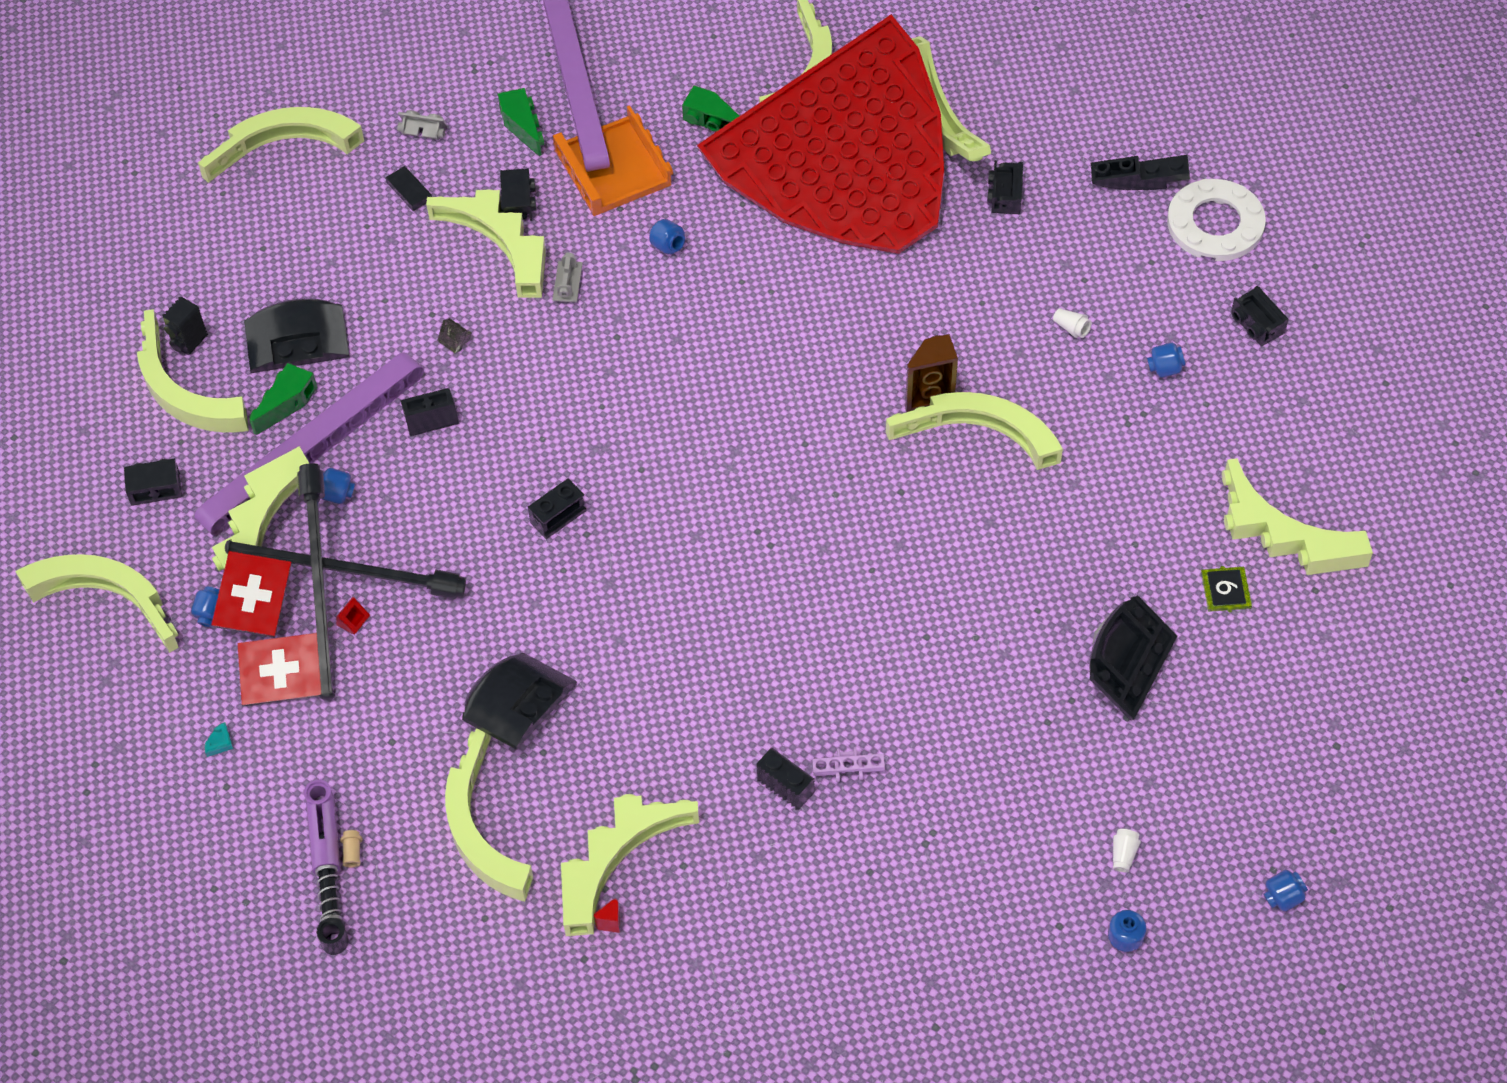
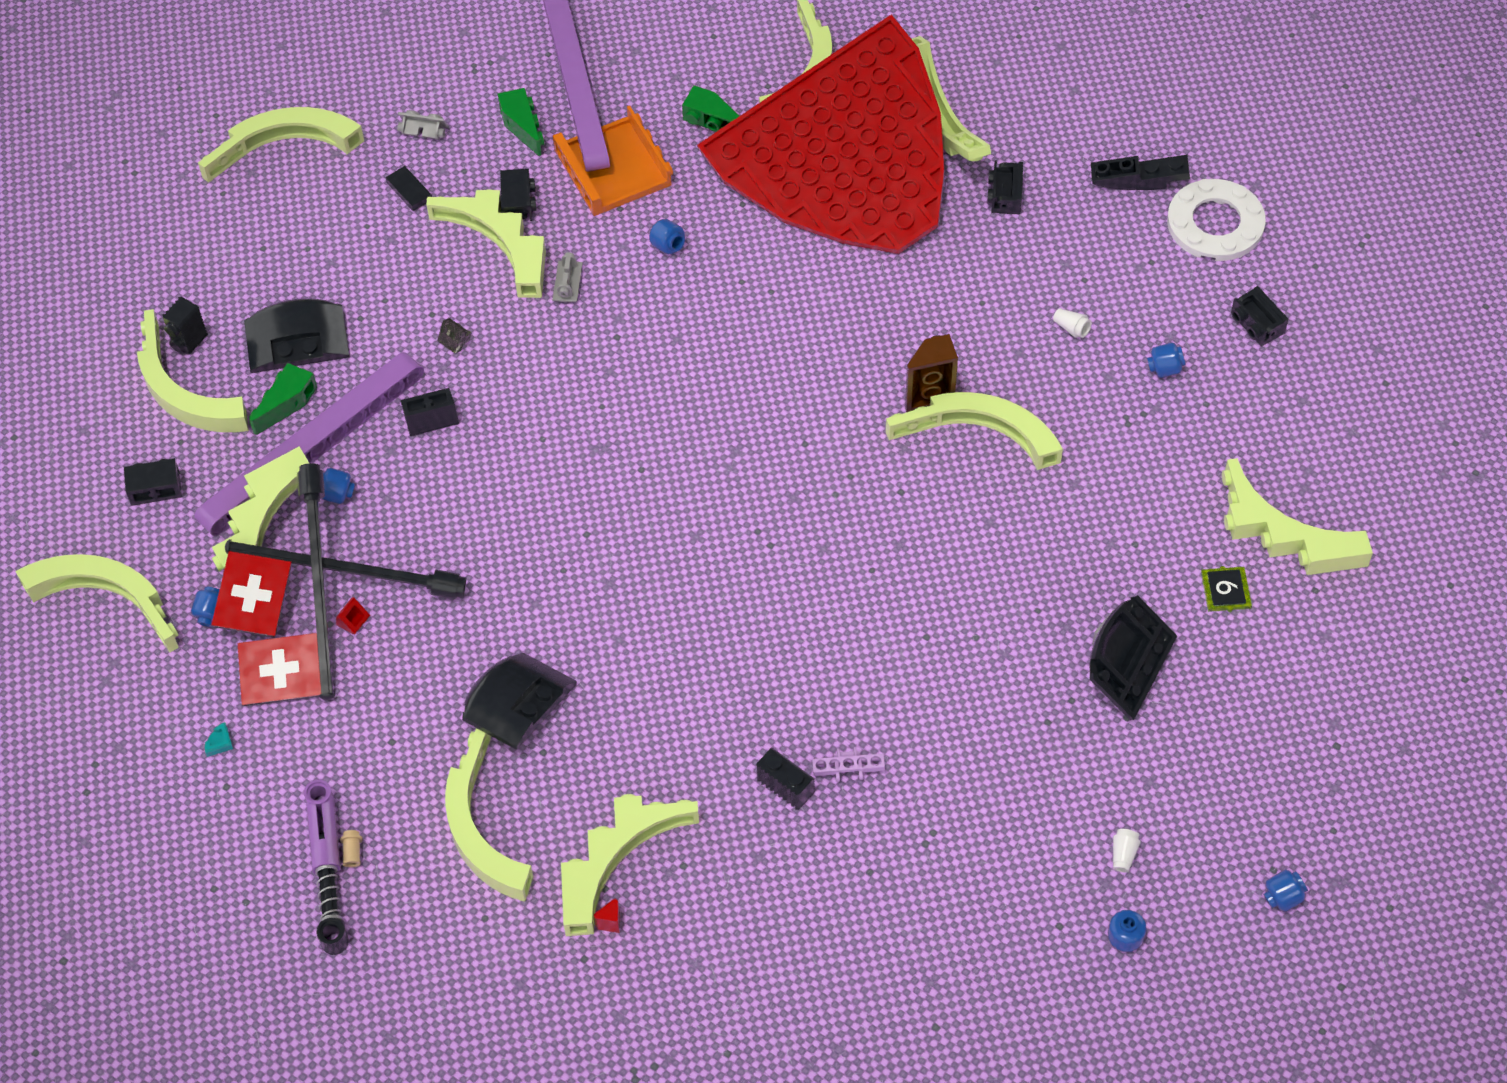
black hinge [528,478,587,540] -> none

